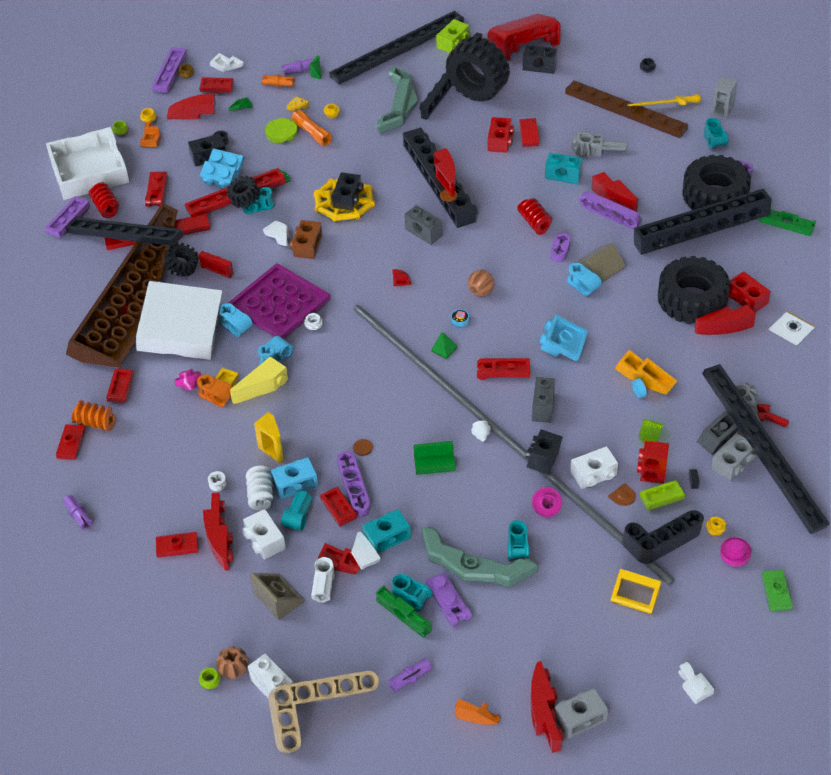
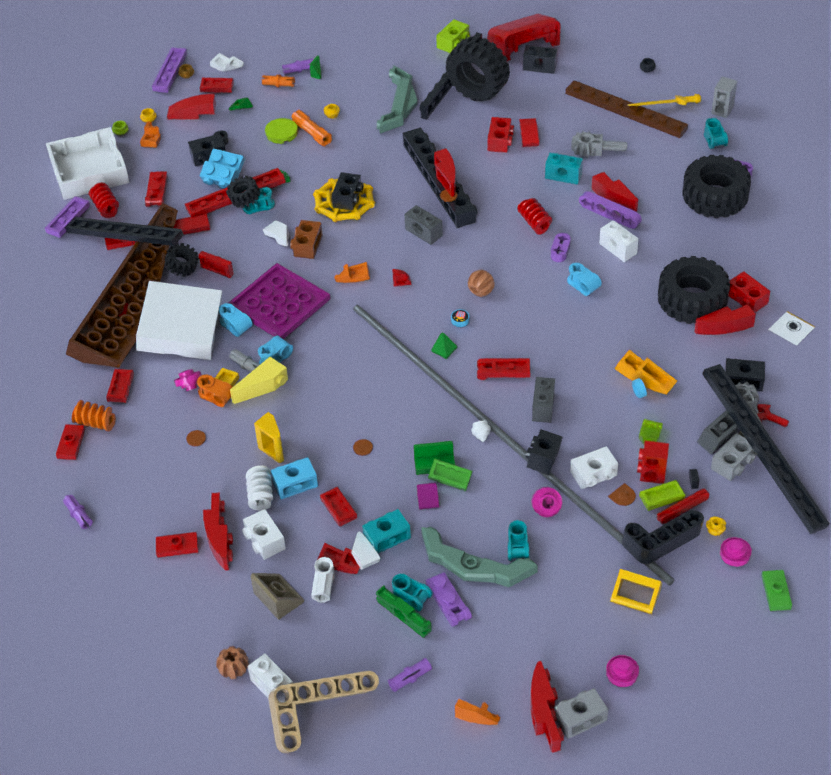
lime plate [199,668,221,689] -> none
white bush [208,471,227,491] -> none
teal piece [281,490,313,531] -> none
yellow tile [287,96,309,111] -> none
white plate [304,313,323,330] -> none
black plate [329,11,464,85] -> none
medium lavender beam [337,451,370,517] -> none
medium azure plate [539,314,588,361] -> none
dark tan slope [575,243,625,282] -> none
black brick [634,188,772,255] -> none
white plate [678,662,714,704] -> none
green piece [759,210,816,236] -> none
none -> dark orange piece [186,430,206,446]
none -> light grey axle [229,349,259,372]
none -> orange slope [334,262,370,283]
none -> magenta slope [417,483,439,510]
none -> bright green plate [428,459,473,491]
none -> white brick [599,220,639,262]
none -> dark pink plate [606,655,639,687]
none -> red axle [656,488,710,524]
none -> black brick [724,358,765,391]

